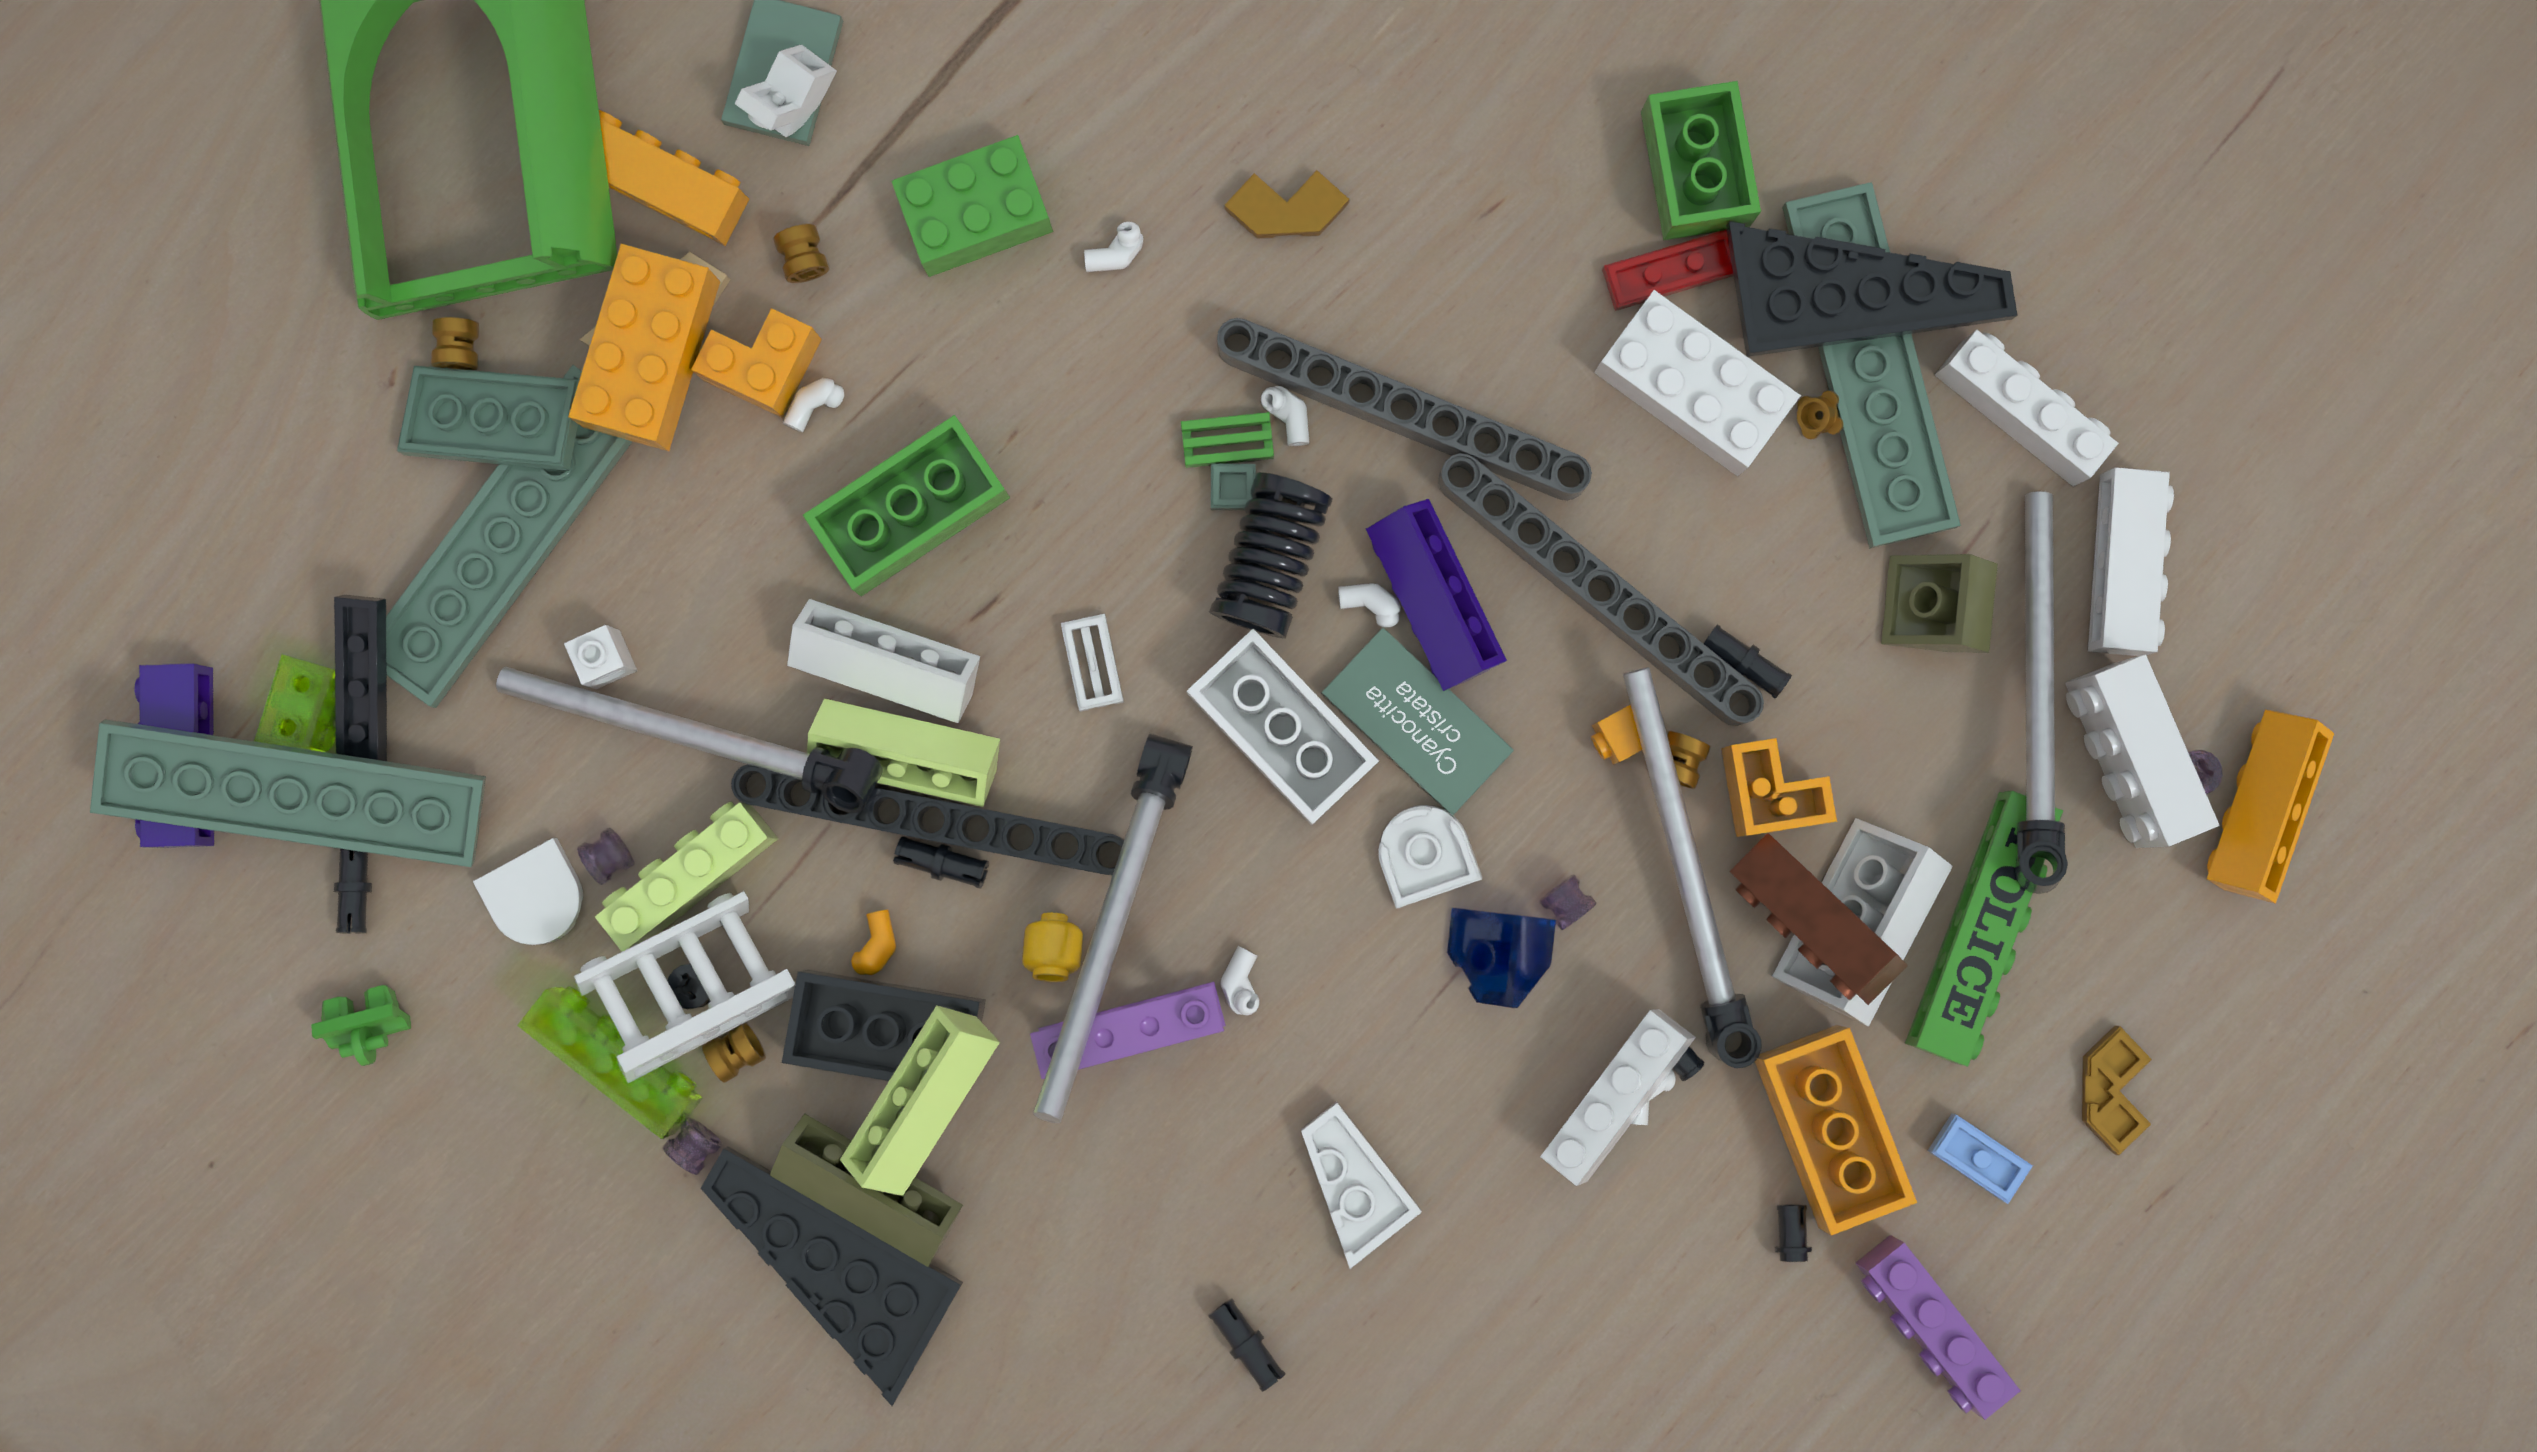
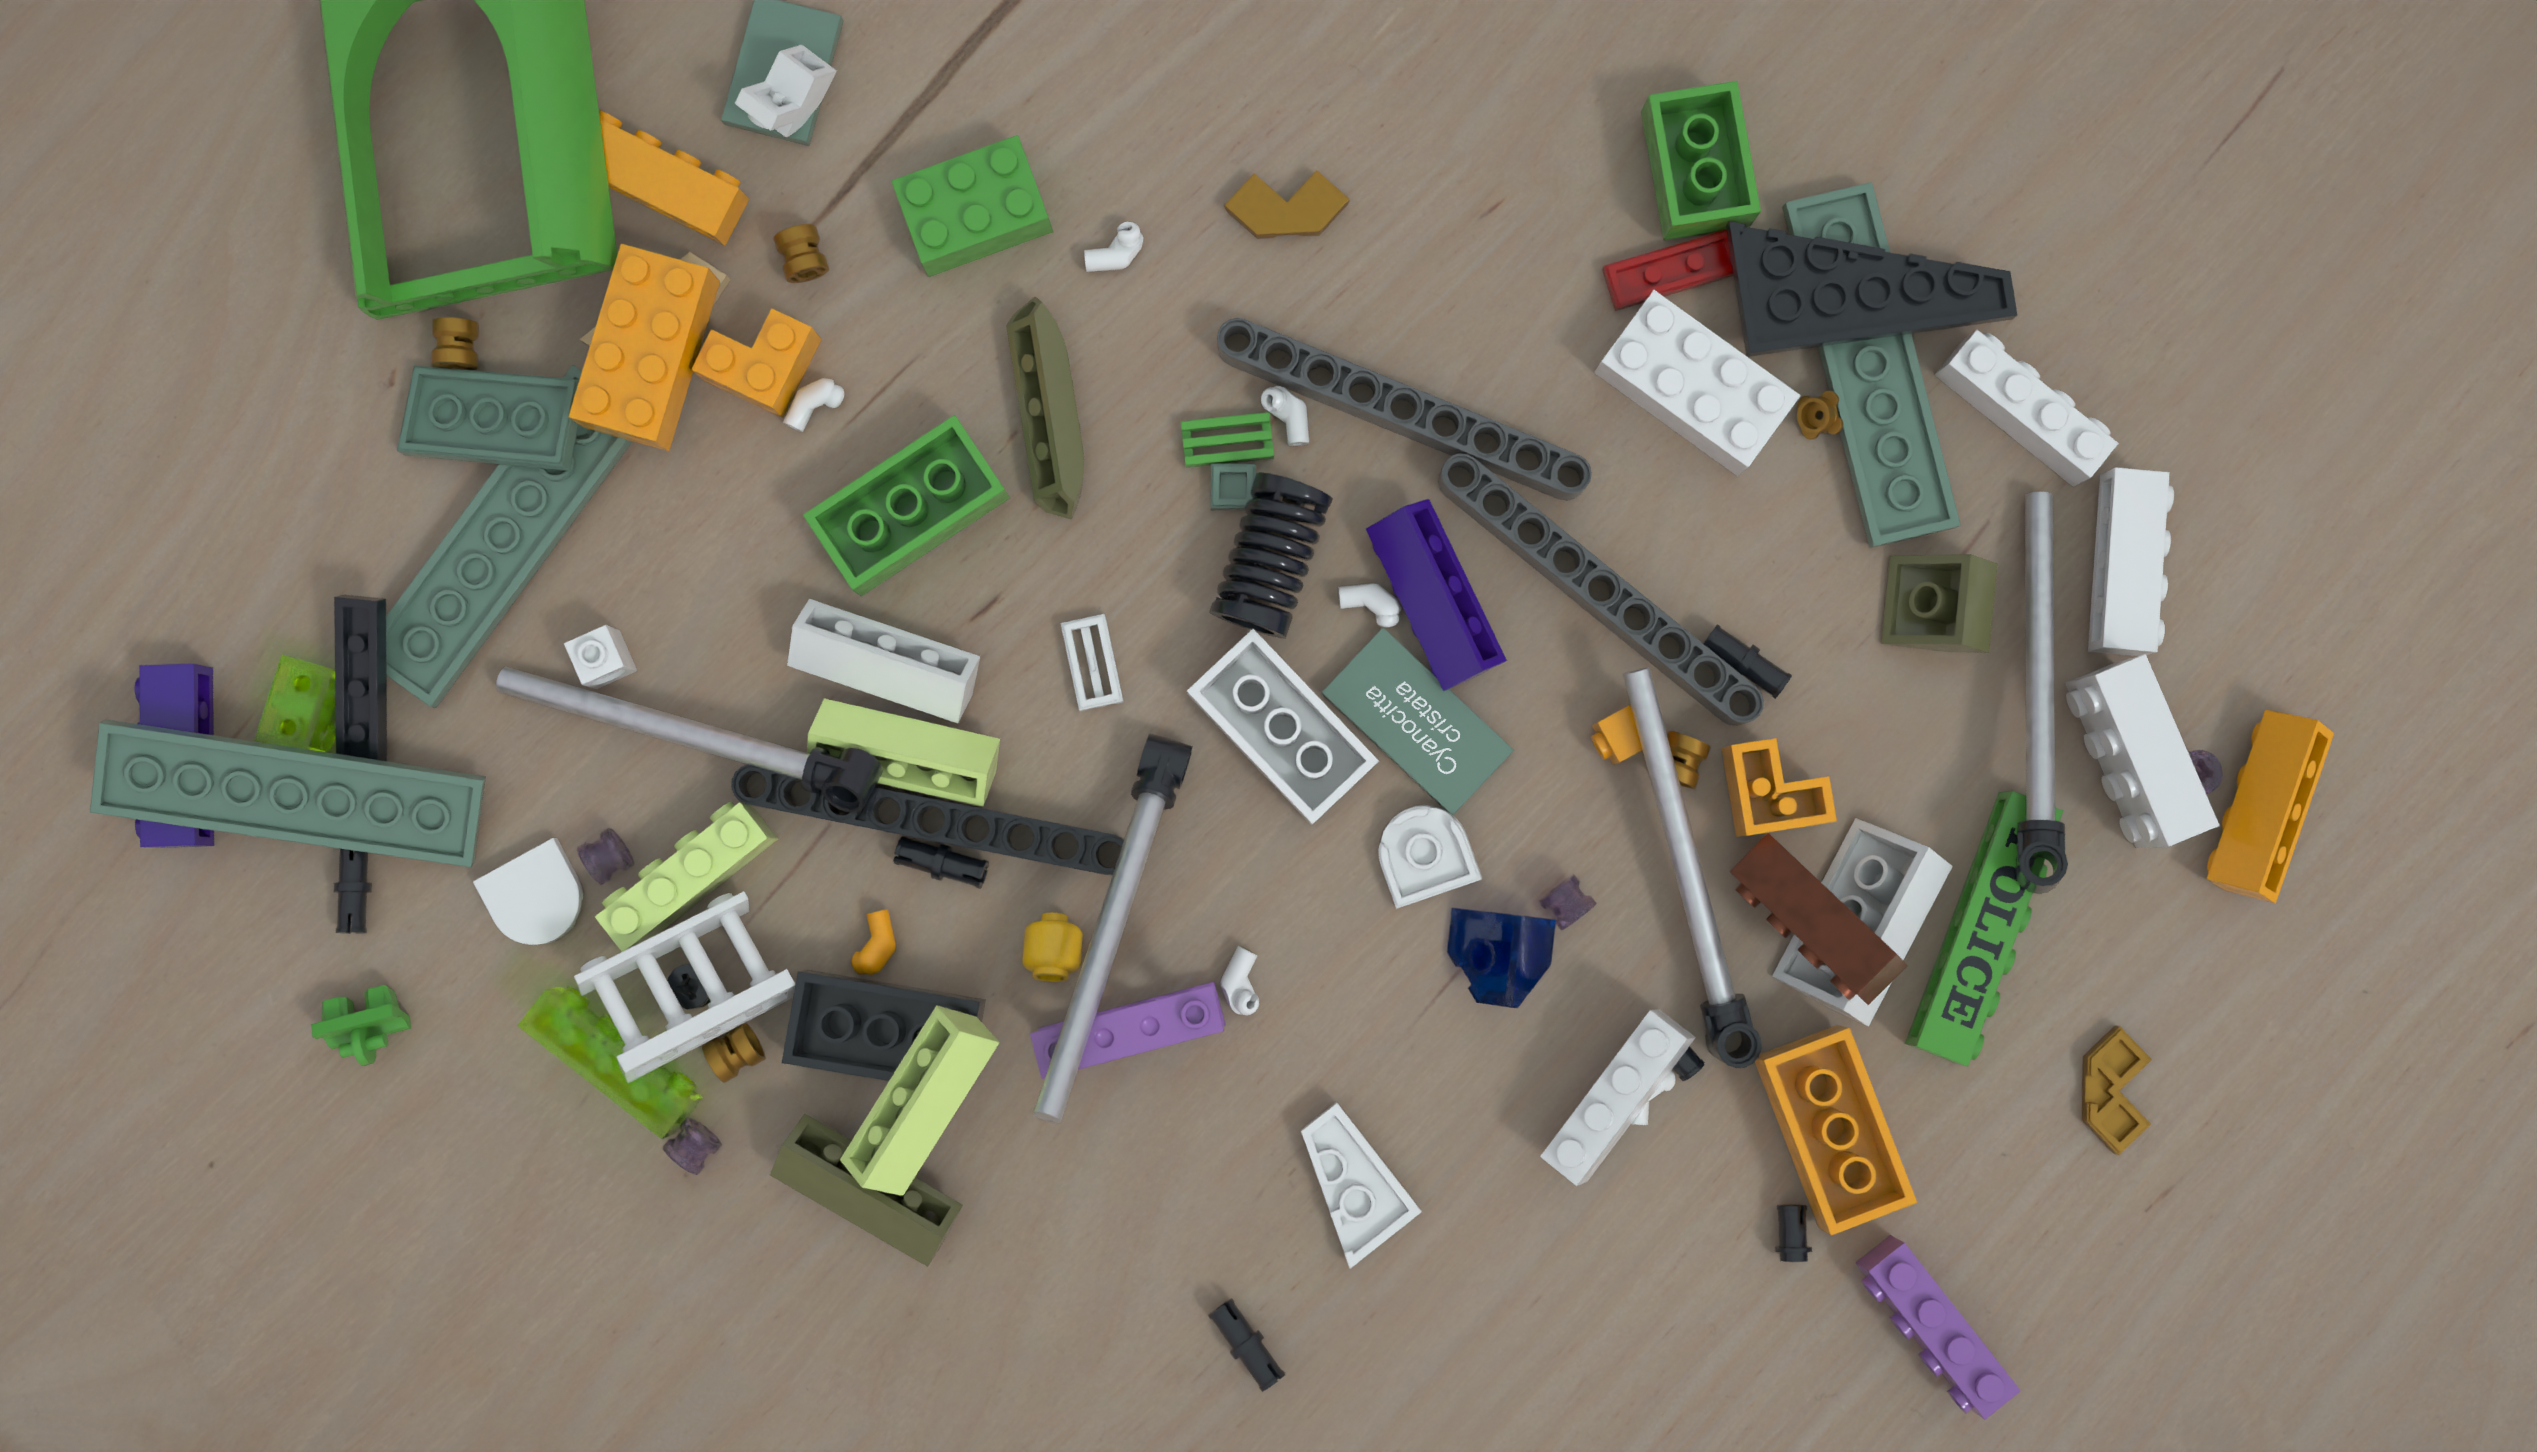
black wing [701,1146,963,1406] -> none
light blue plate [1928,1113,2033,1204] -> none
none -> olive brick [1006,297,1084,519]

